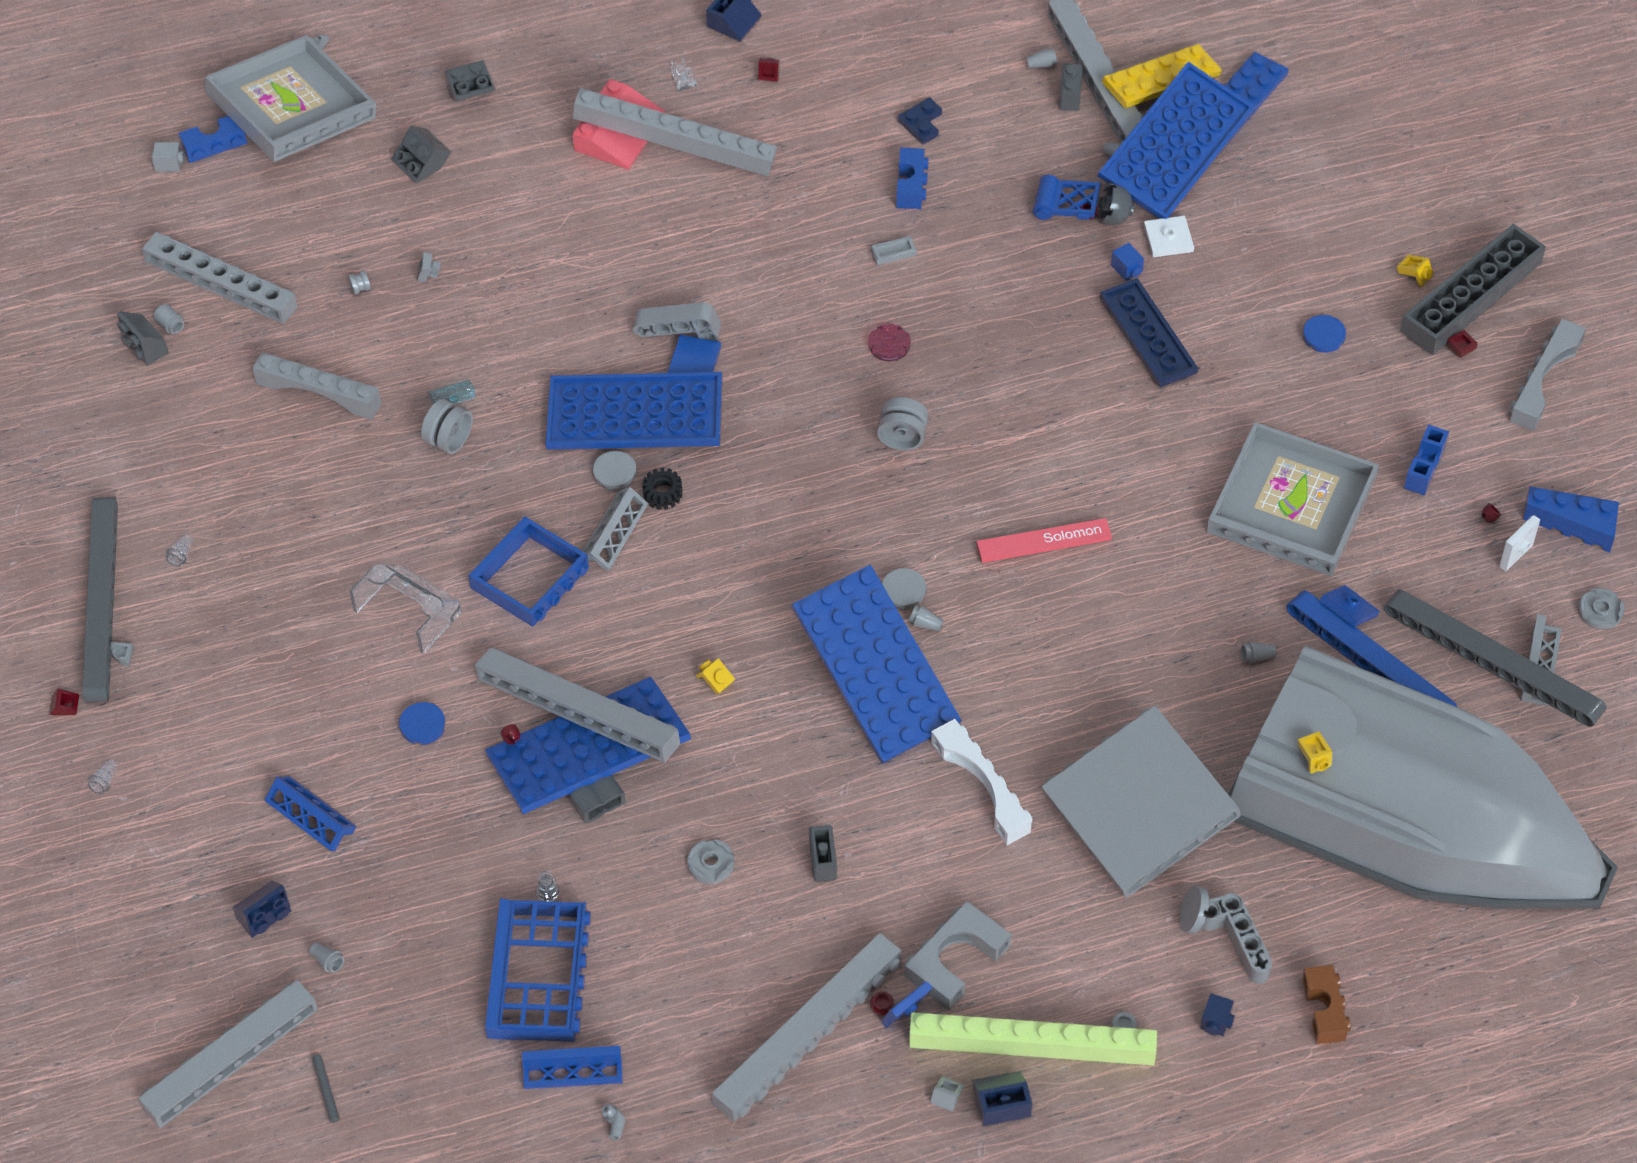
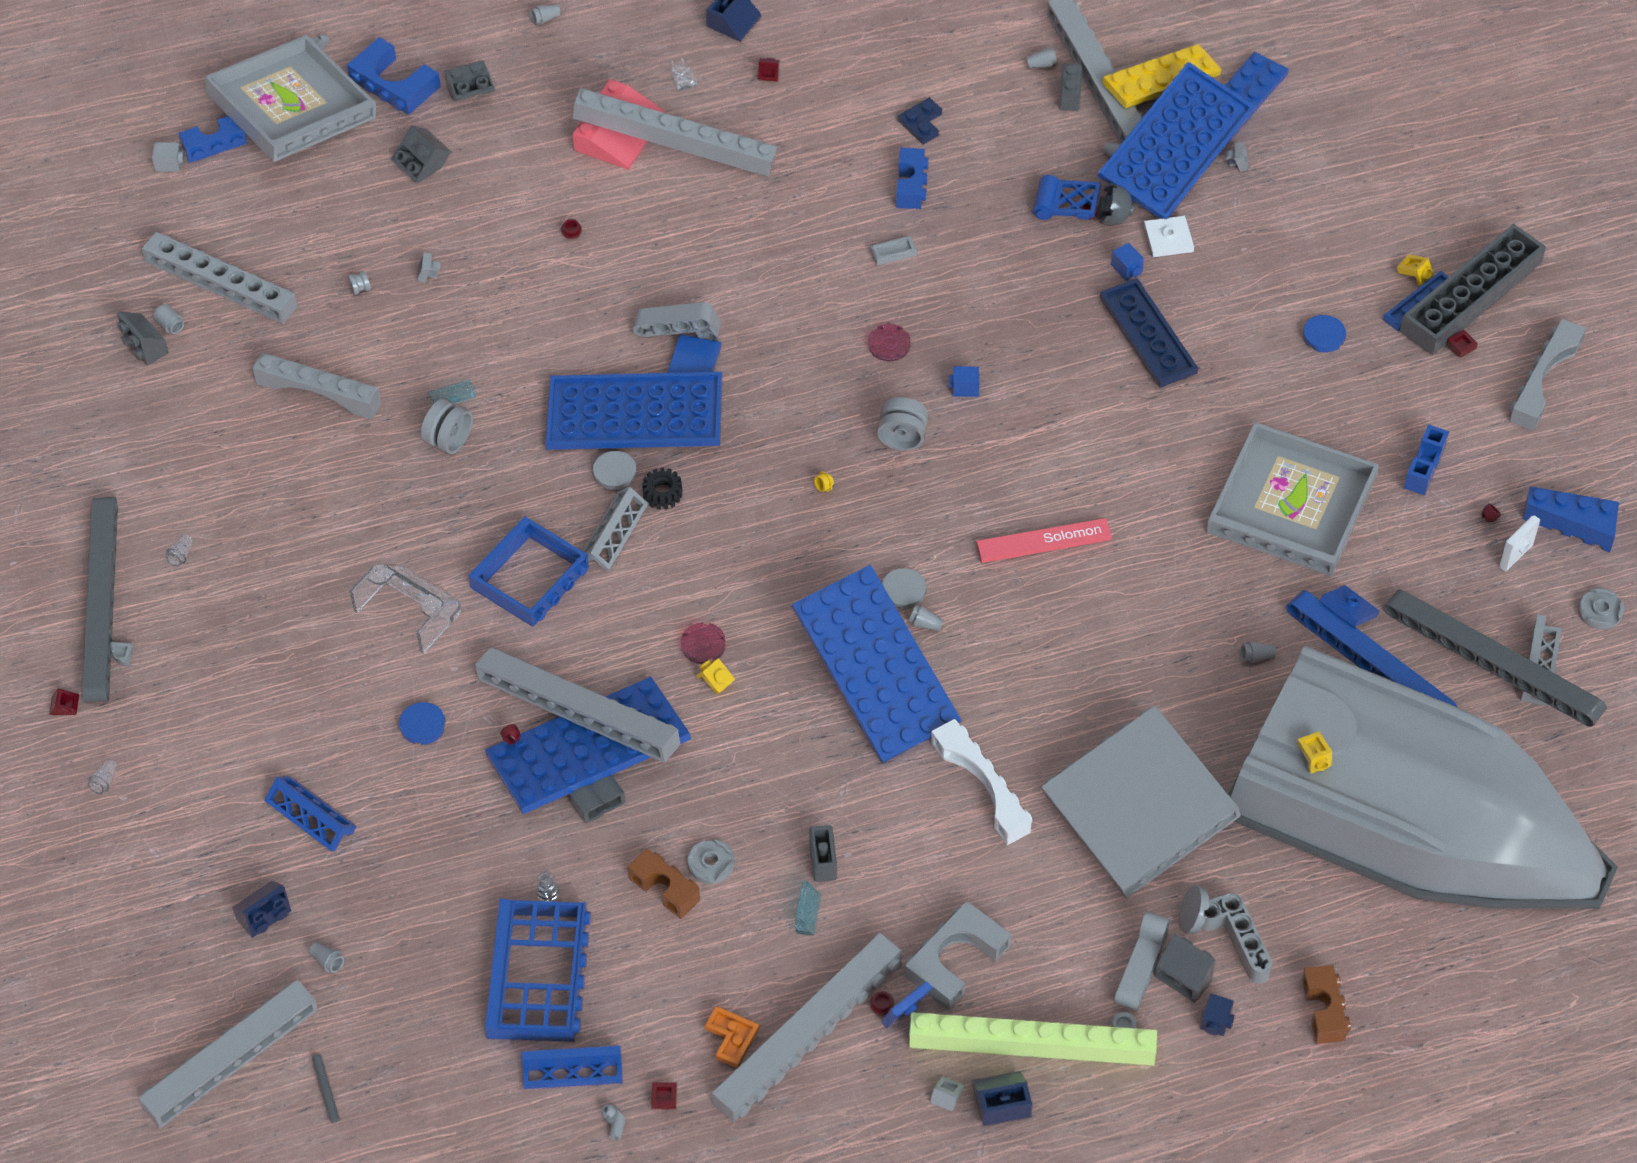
none -> blue arch [347,37,441,115]
none -> light grey cone [530,4,561,25]
none -> dark red plate [561,219,582,239]
none -> dark orange arch [627,848,700,919]
none -> dark red plate [651,1082,677,1109]
none -> clear pink tile [681,622,726,664]
none -> orange plate [705,1006,760,1069]
none -> clear light blue slope [795,881,821,936]
none -> yellow plate [814,471,834,492]
none -> blue brick [949,366,979,397]
none -> light grey beam [1114,911,1170,1011]
none -> dark grey slope [1155,934,1216,1003]
none -> light grey tile [1226,142,1249,172]
none -> blue tile [1383,271,1449,332]

